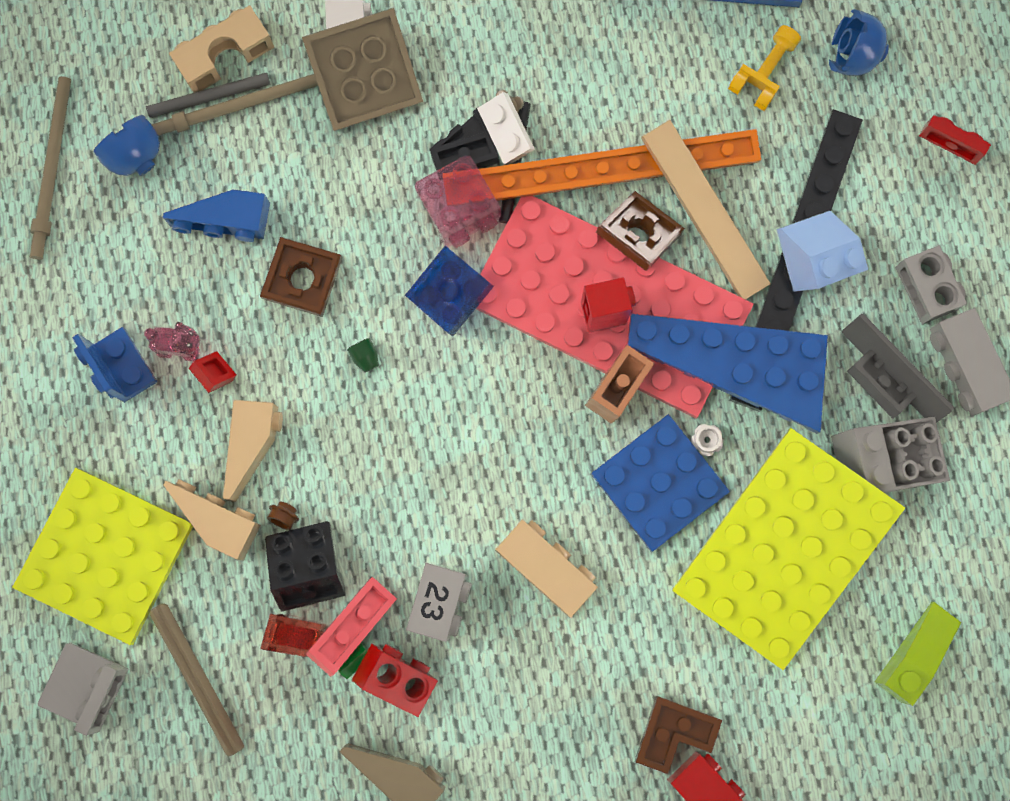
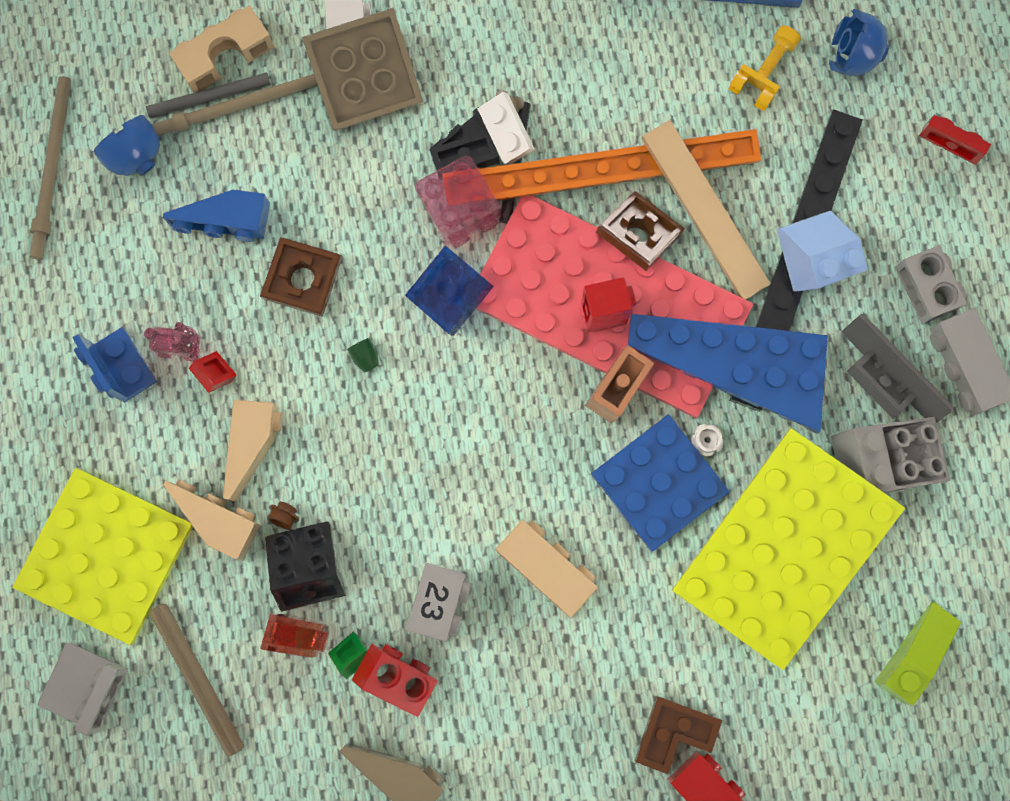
coral plate [305,577,397,677] -> none

